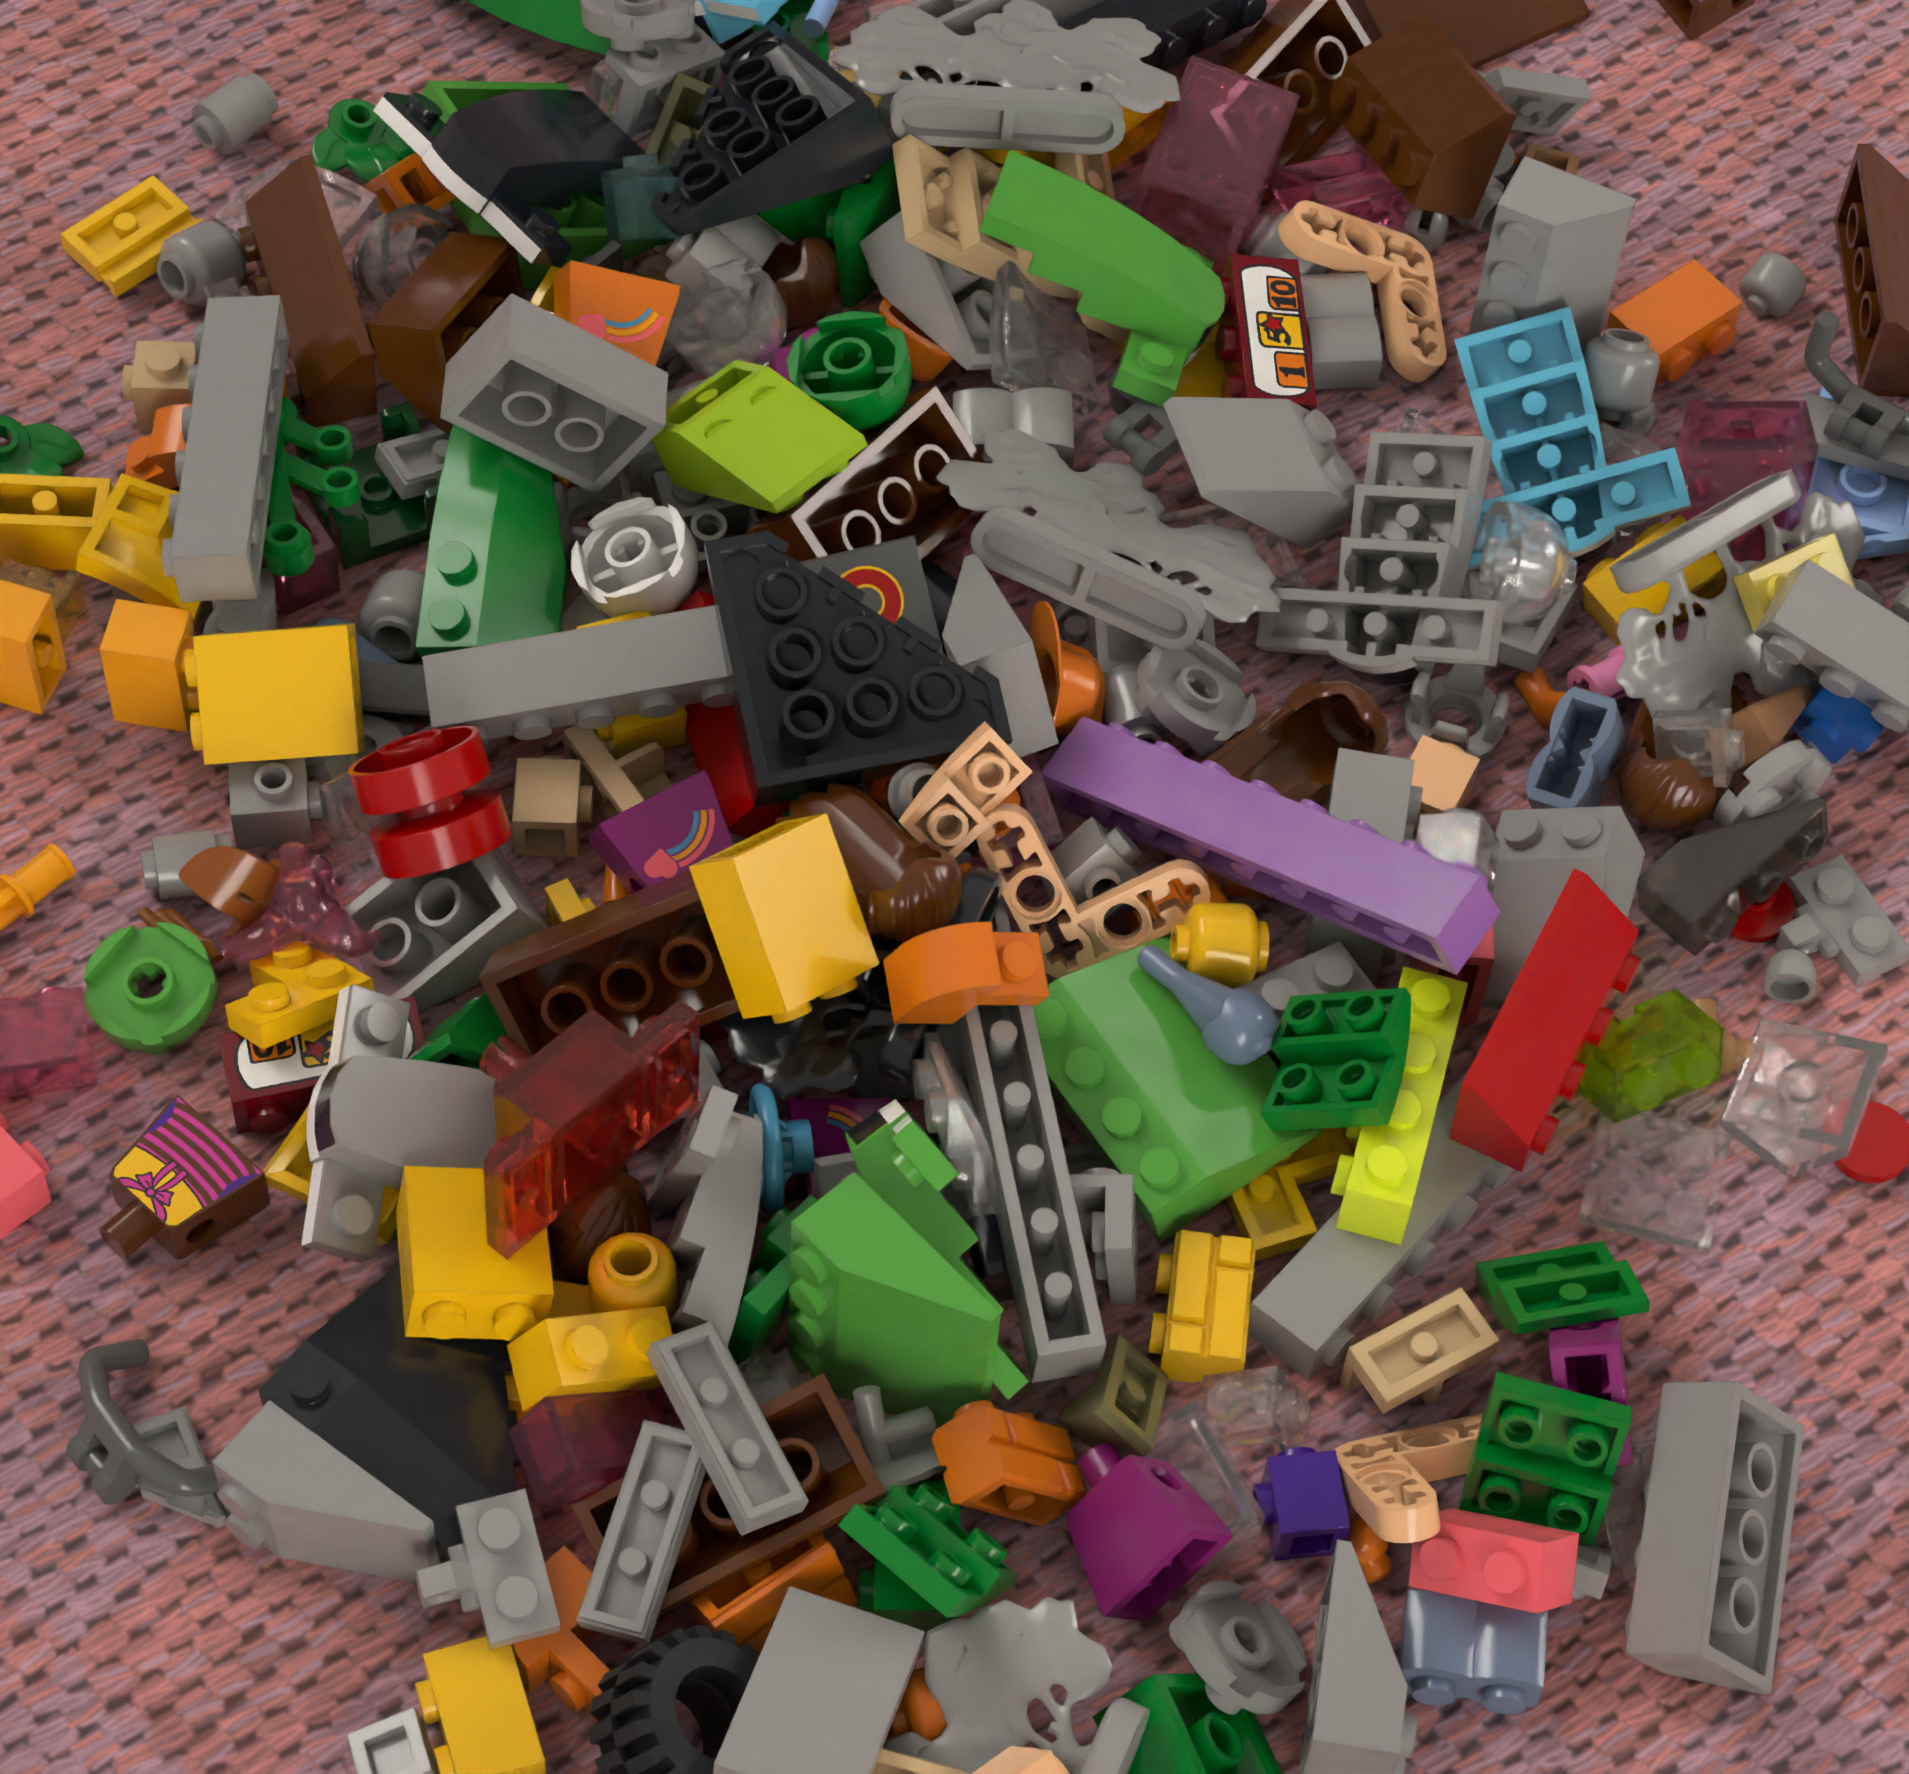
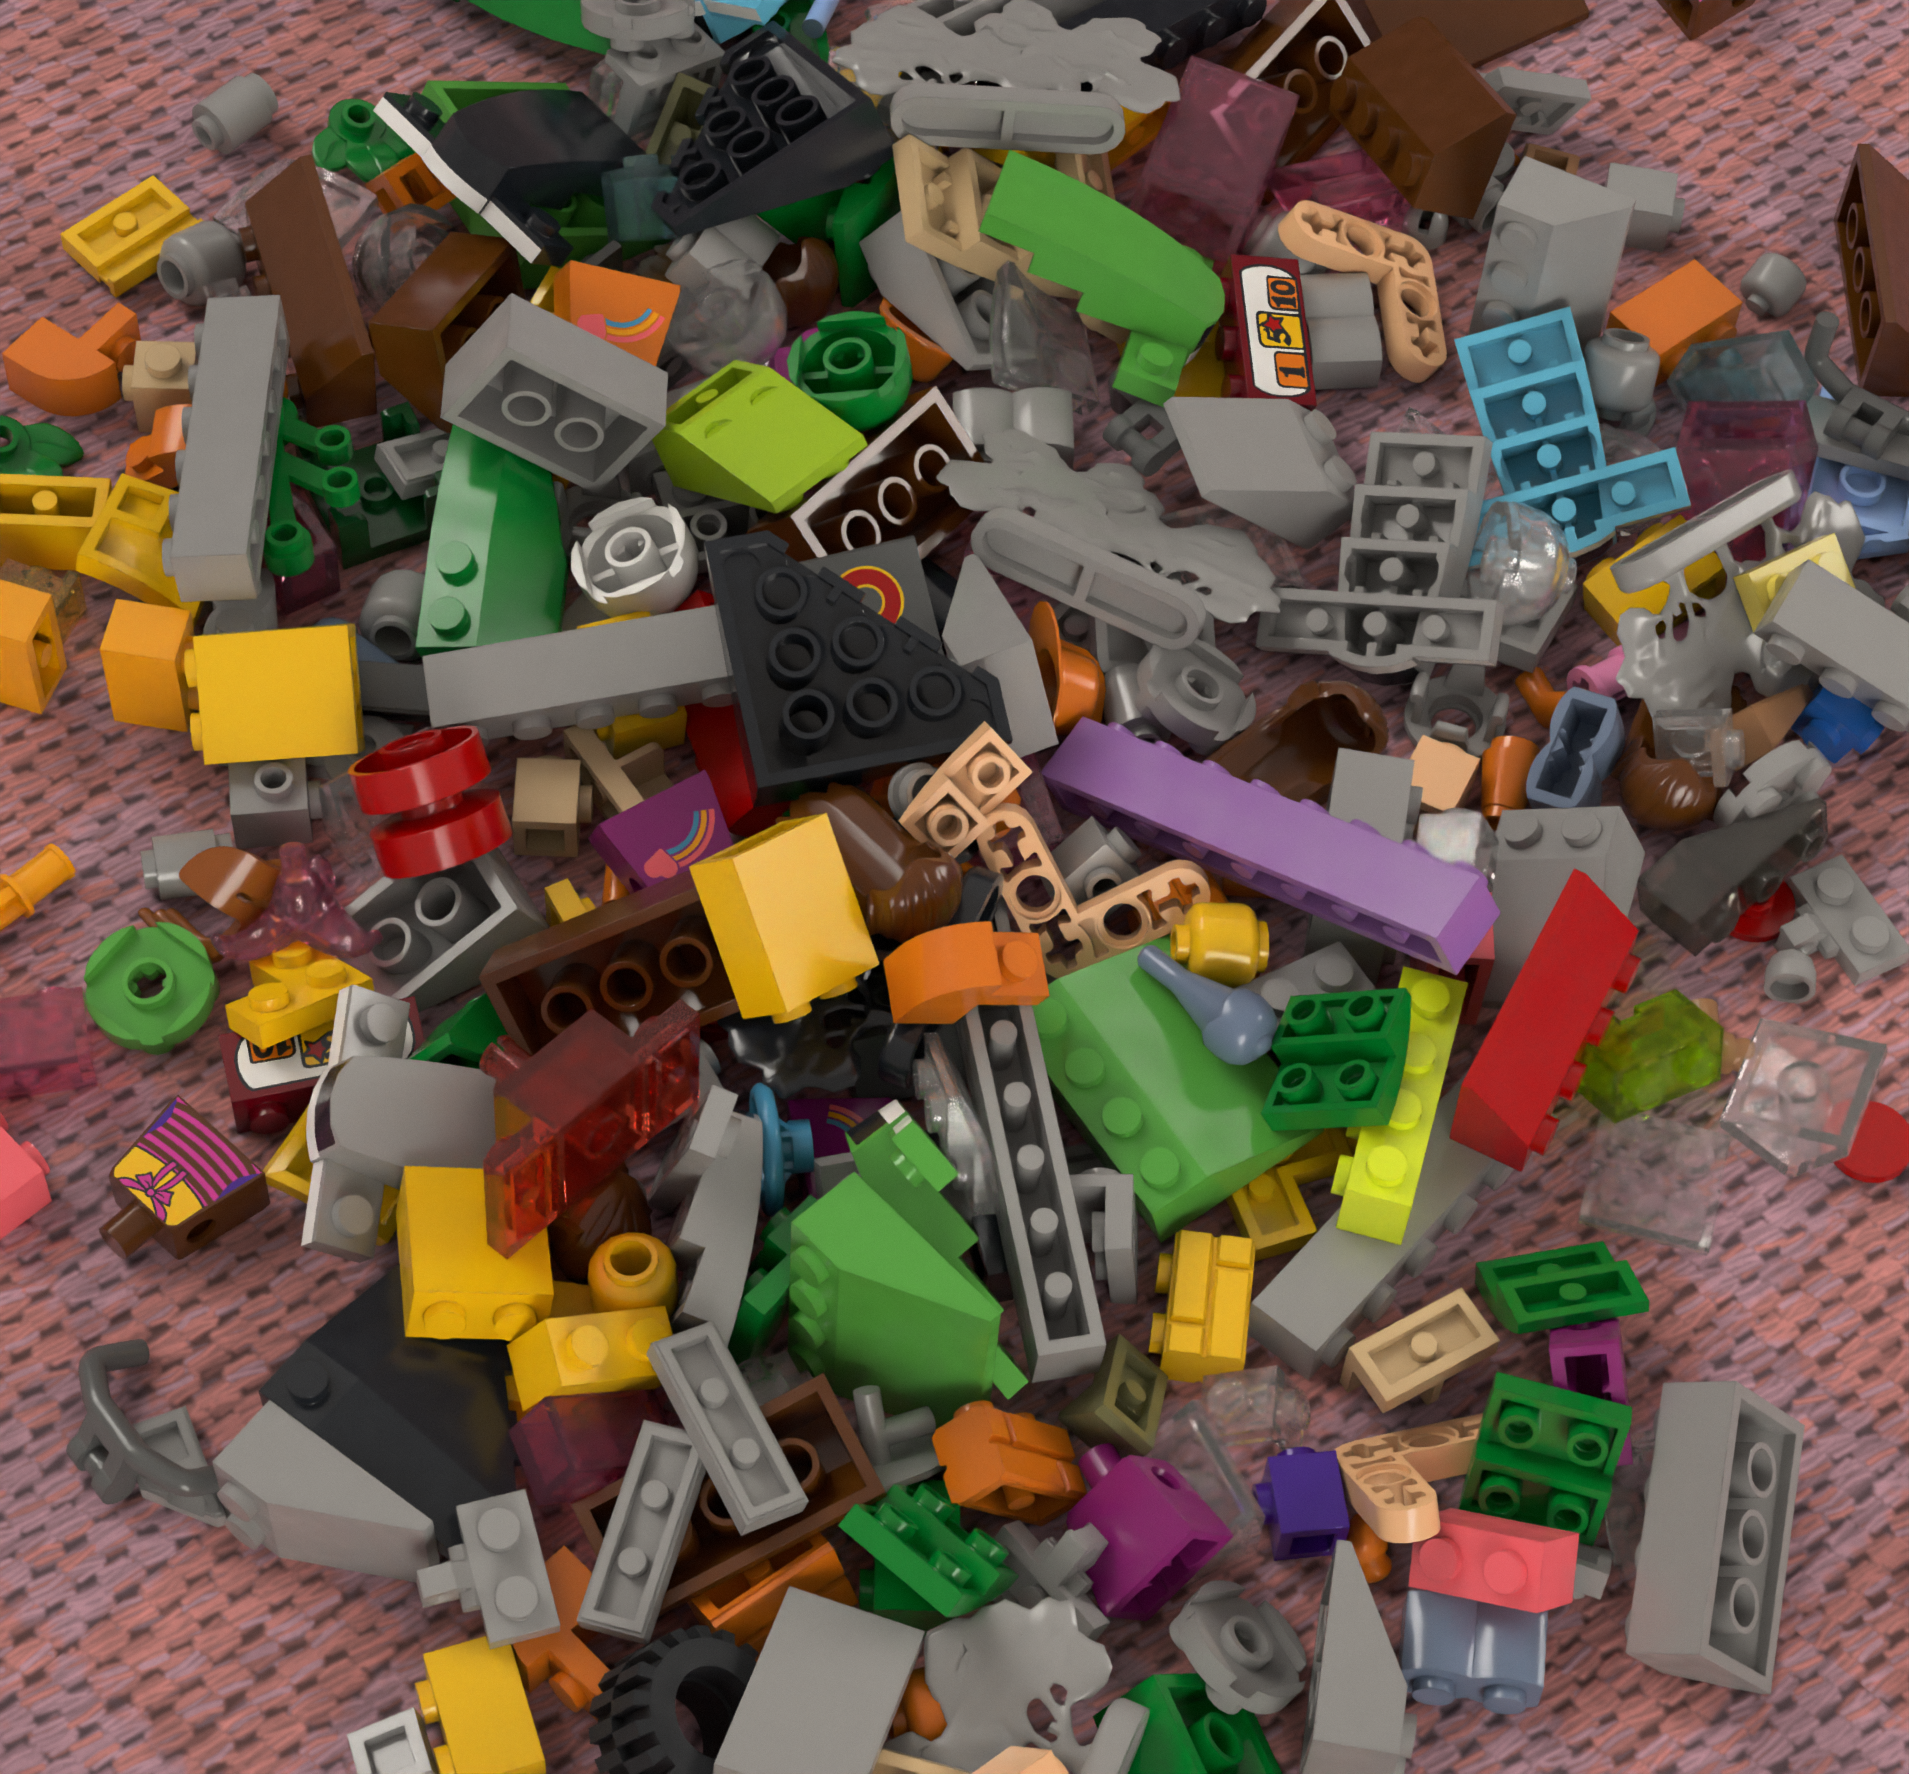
none -> orange brick [2,302,141,416]
none -> light grey hinge [992,1520,1110,1642]
none -> orange cone [1480,735,1540,831]
none -> light grey brick [1604,162,1685,253]
none -> clear light blue brick [1667,330,1819,436]

